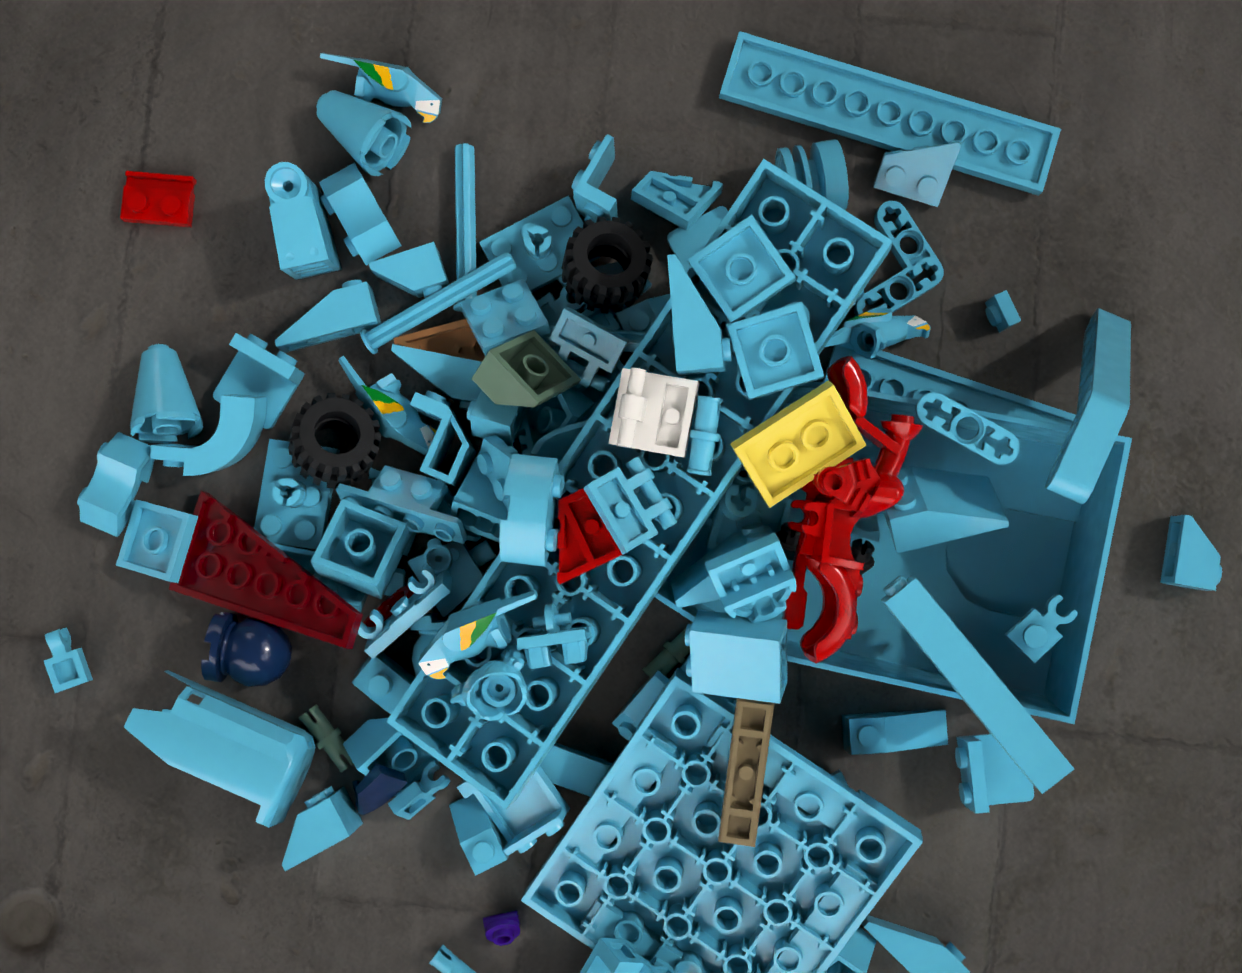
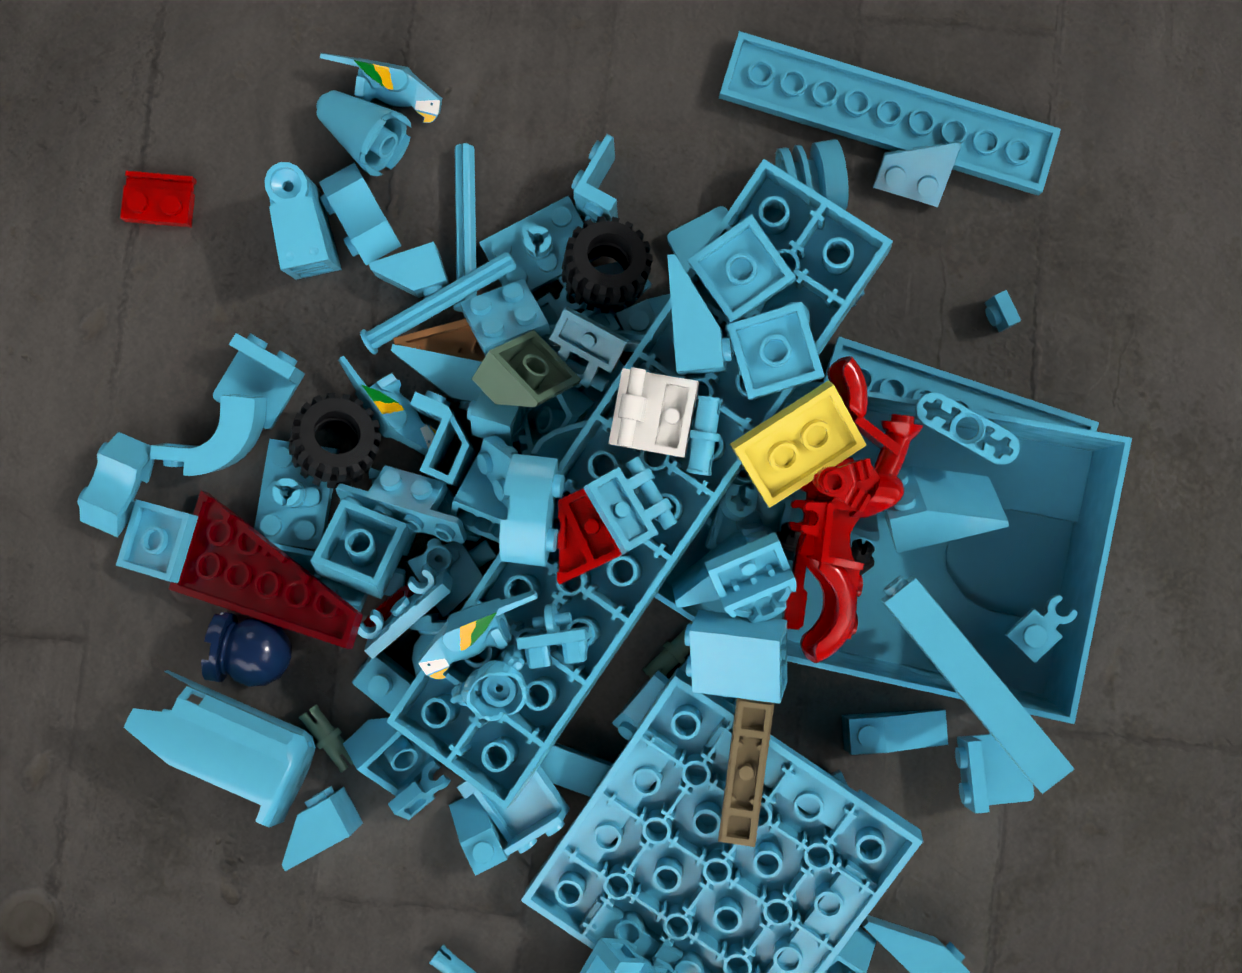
medium azure plate [44,628,93,693] -> none
medium azure cone [130,344,203,443] -> none
medium azure slope [274,280,381,353] -> none
dark blue slope [352,763,408,815] -> none
dark purple plate [483,910,520,946] -> none
medium azure wing [631,171,723,231] -> none
medium azure animal [825,308,931,359] -> none
medium azure beam [854,201,944,317] -> none
medium azure beam [1045,308,1131,505] -> none
medium azure slope [1160,515,1222,591] -> none

